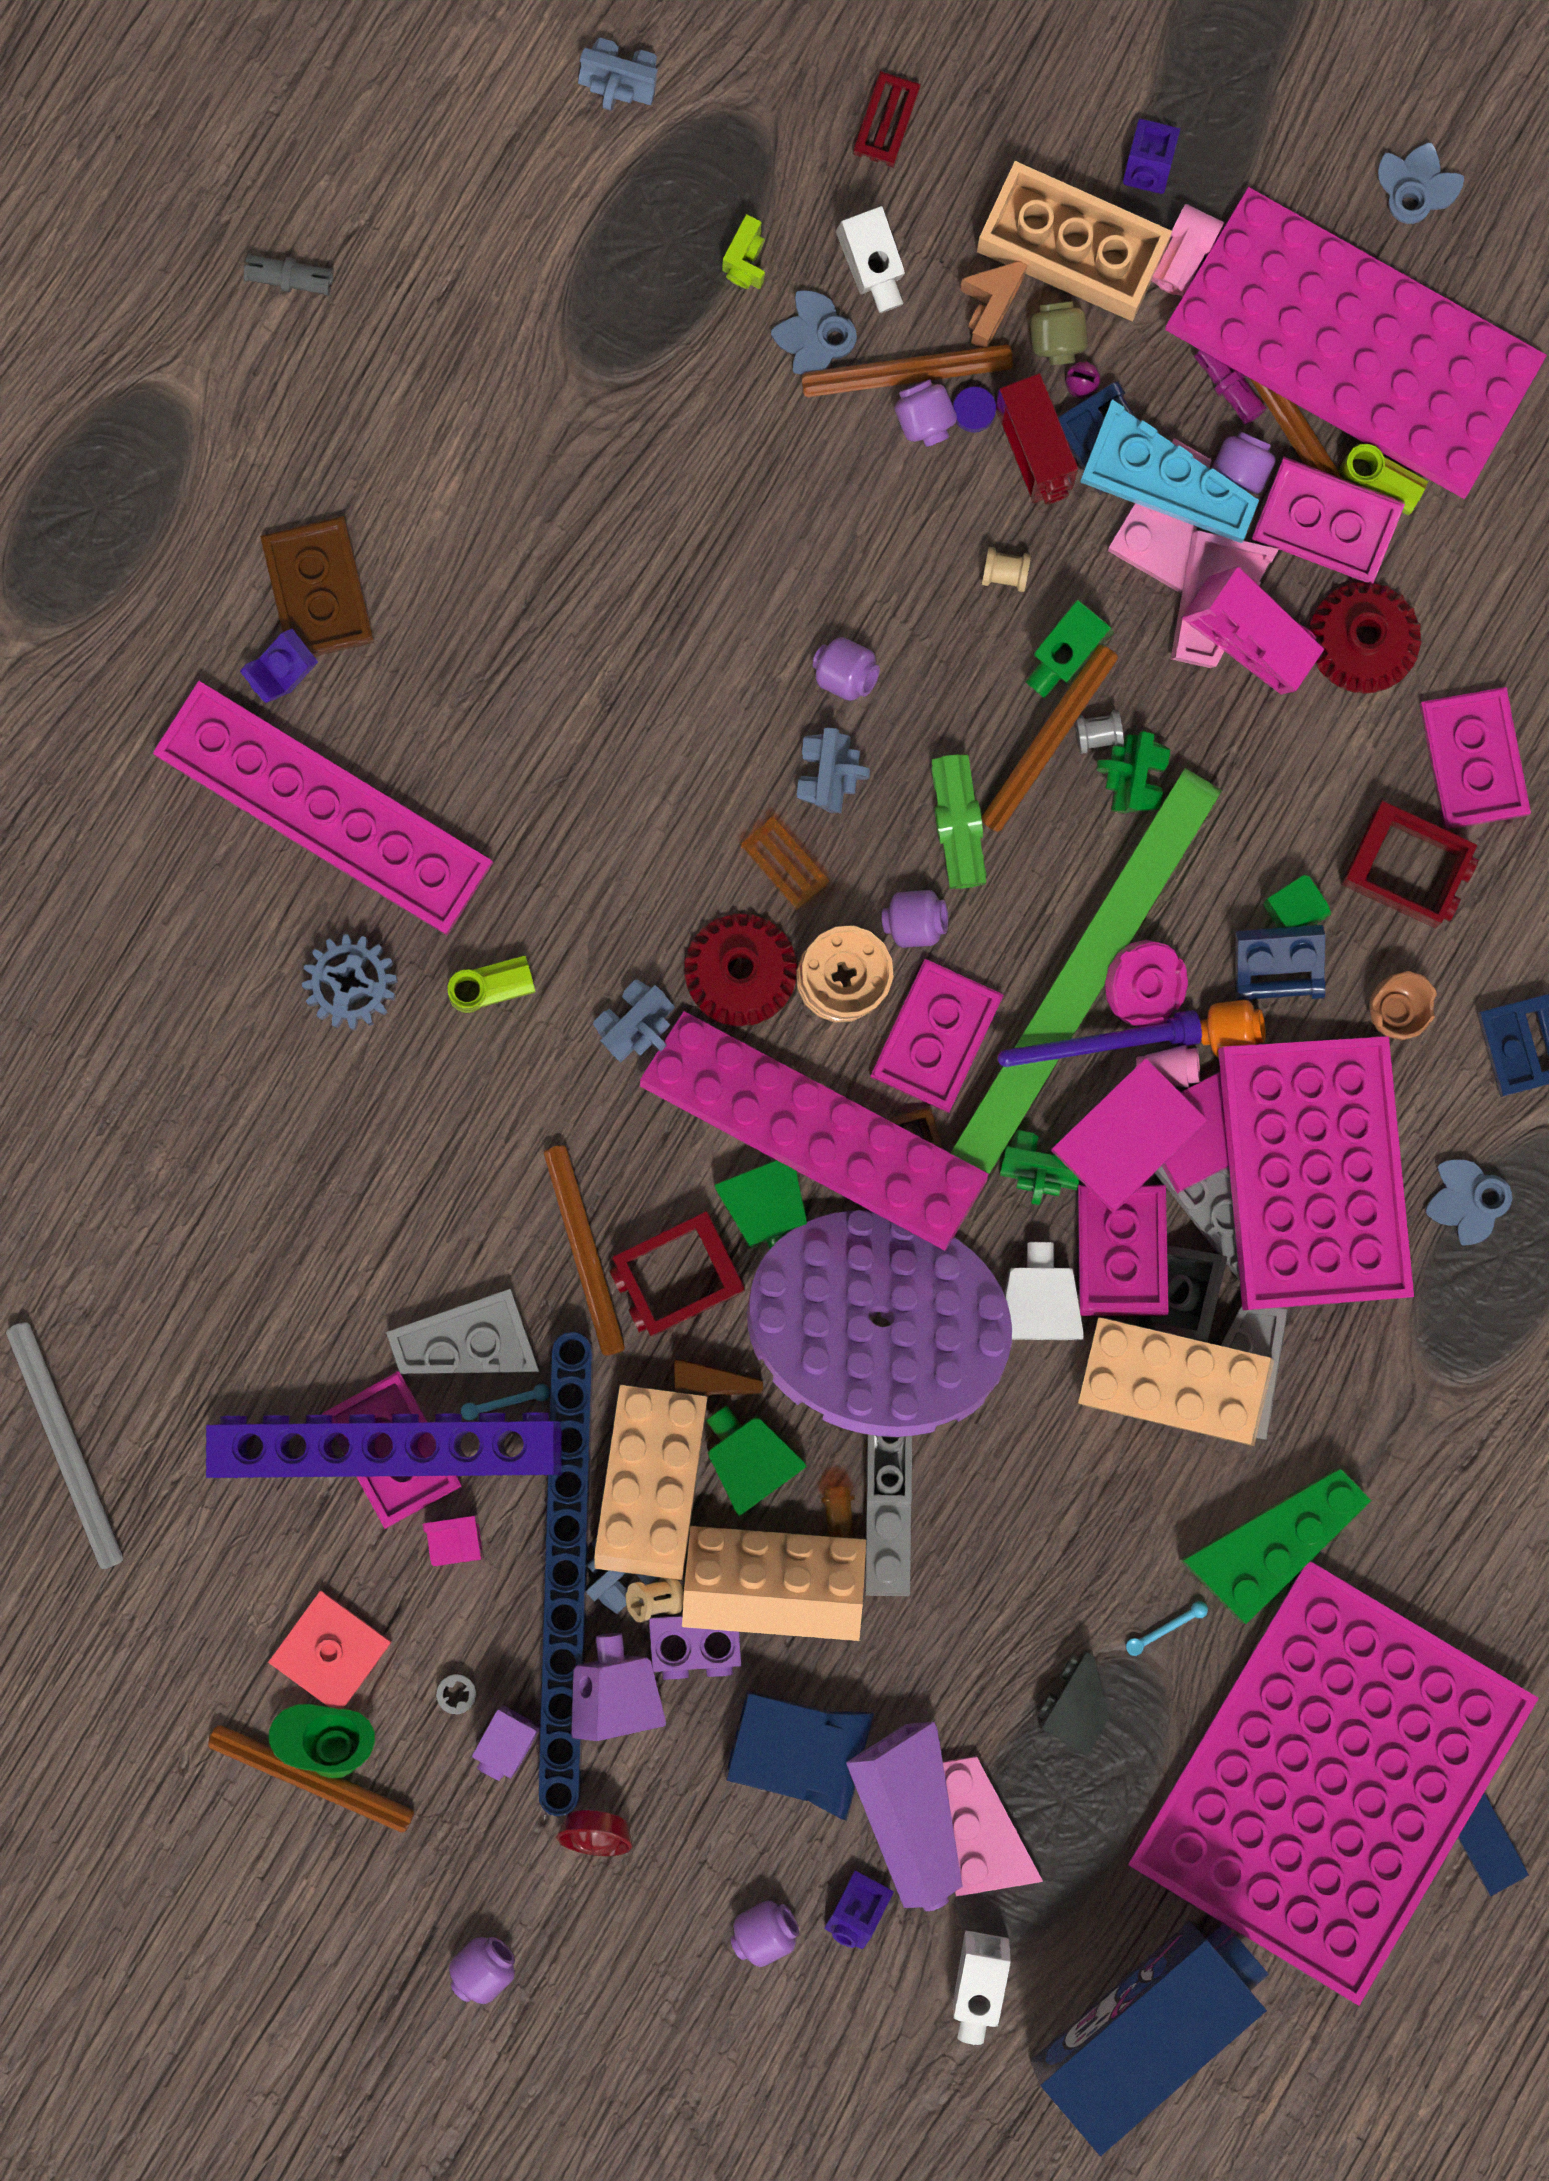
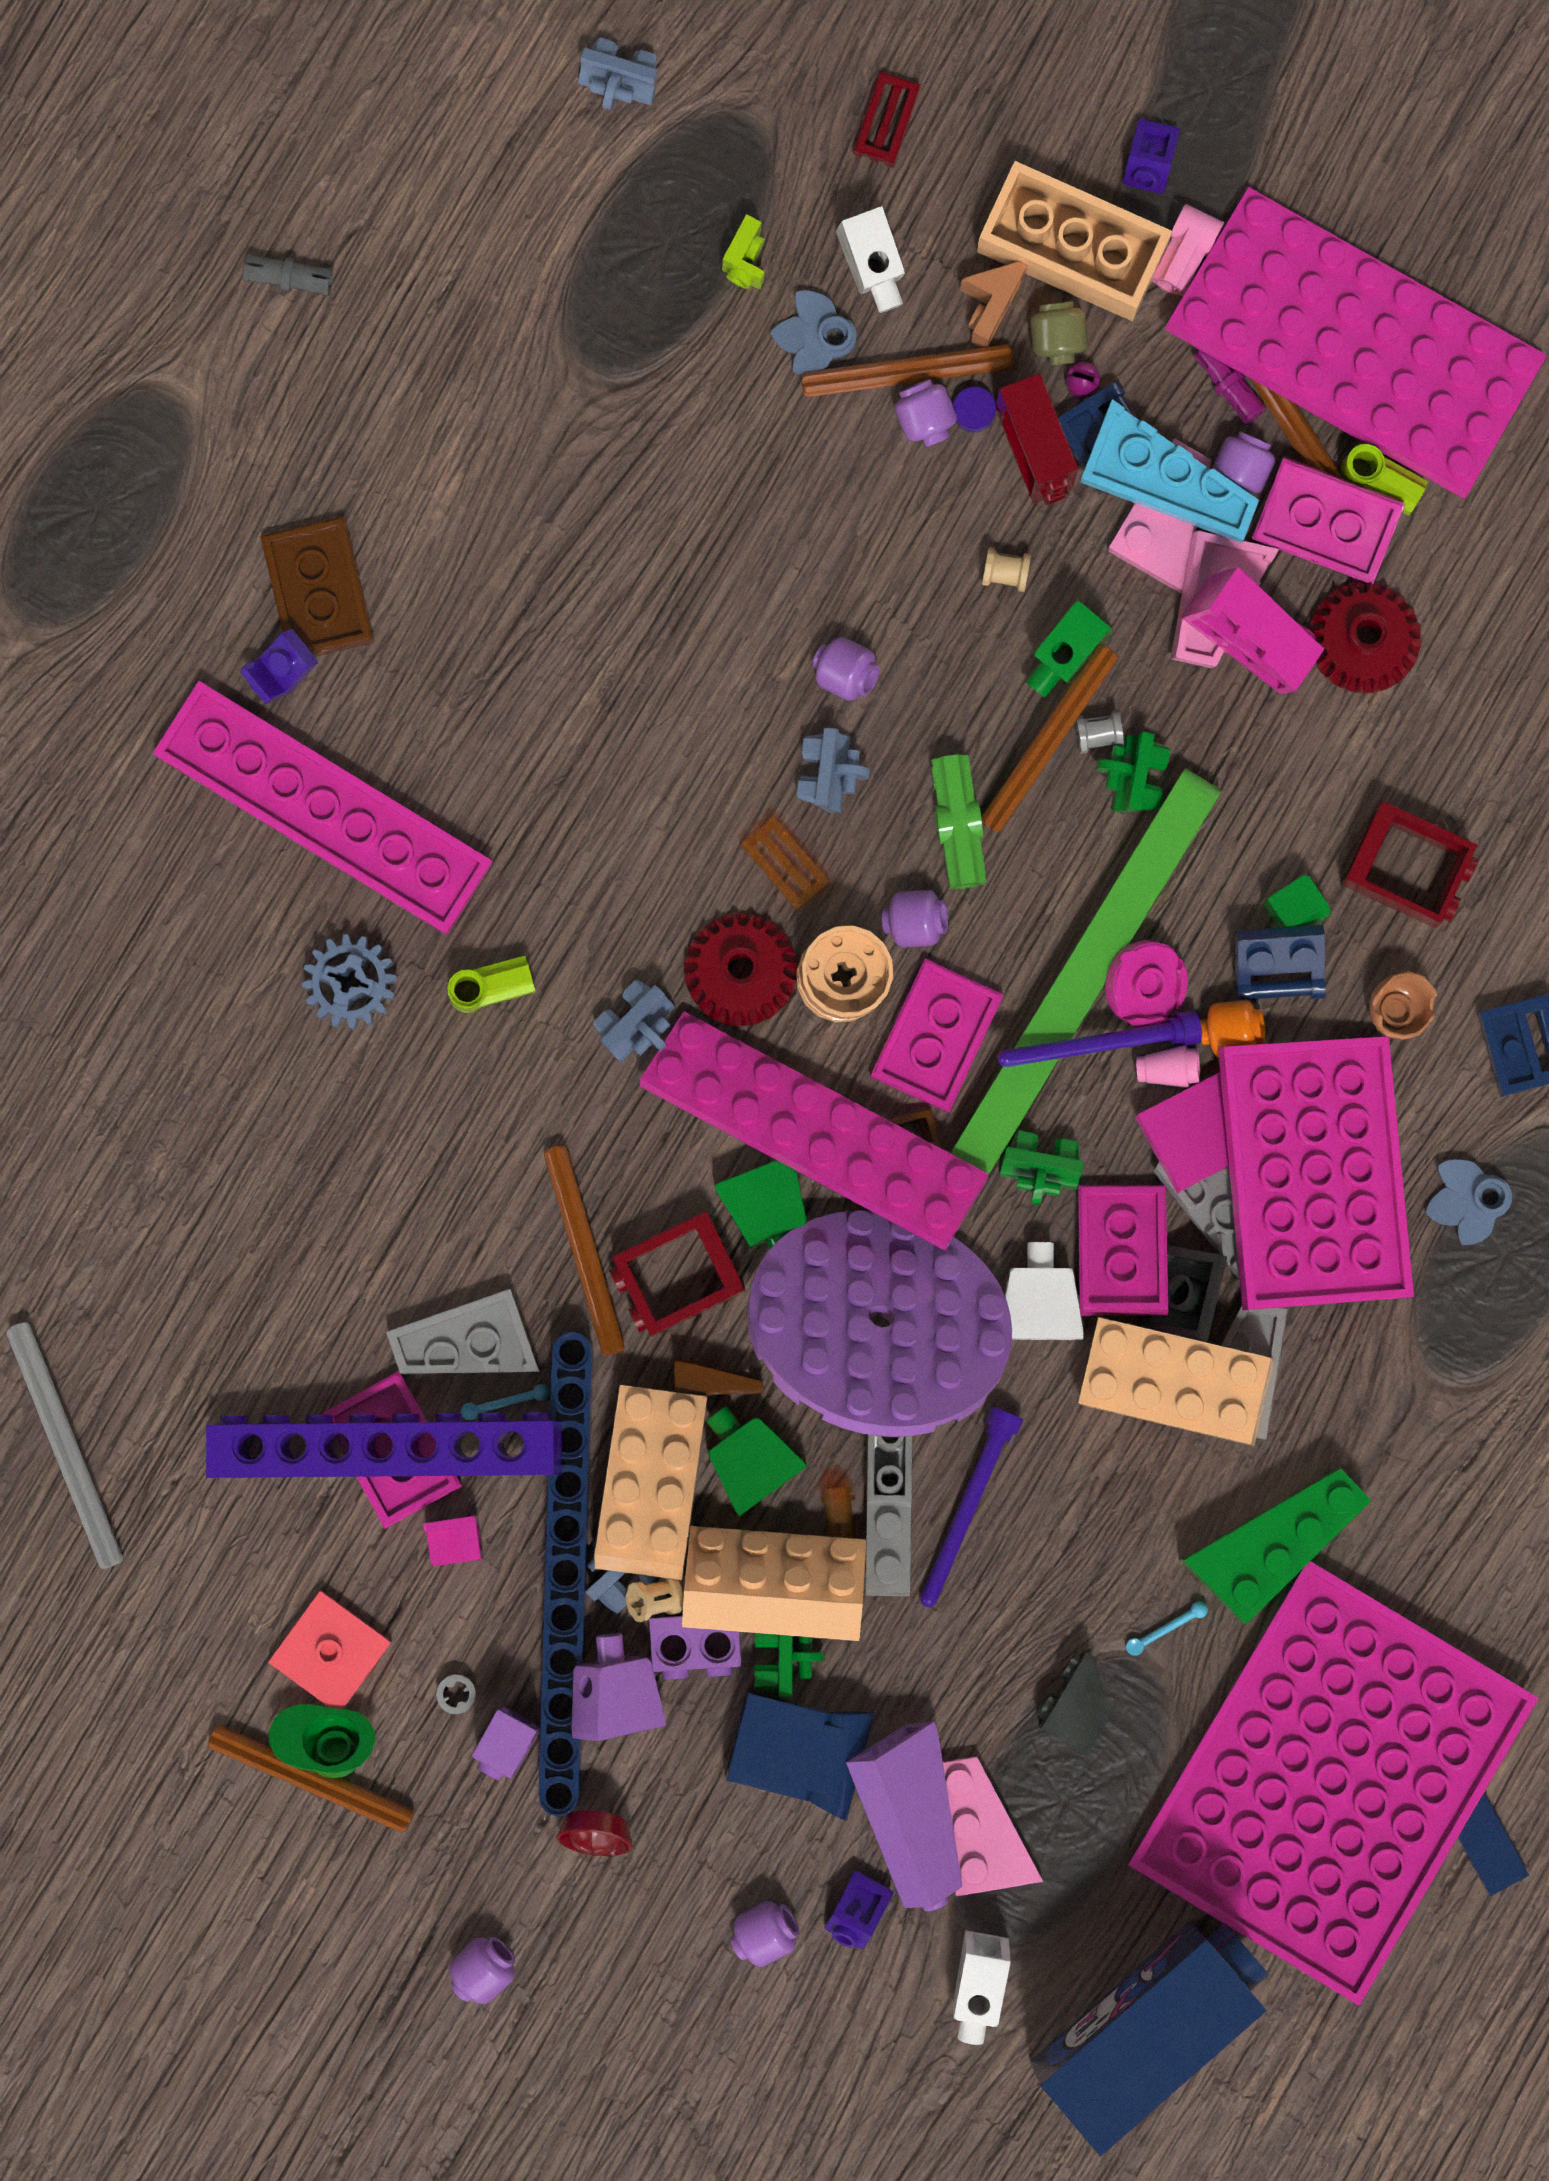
dark pink tile [1051,1058,1208,1213] -> none
sand blue plate [1378,143,1464,224] -> none
dark pink tile [1419,687,1531,830] -> none
none -> green hips [755,1633,825,1697]
none -> dark purple piece [920,1406,1024,1607]

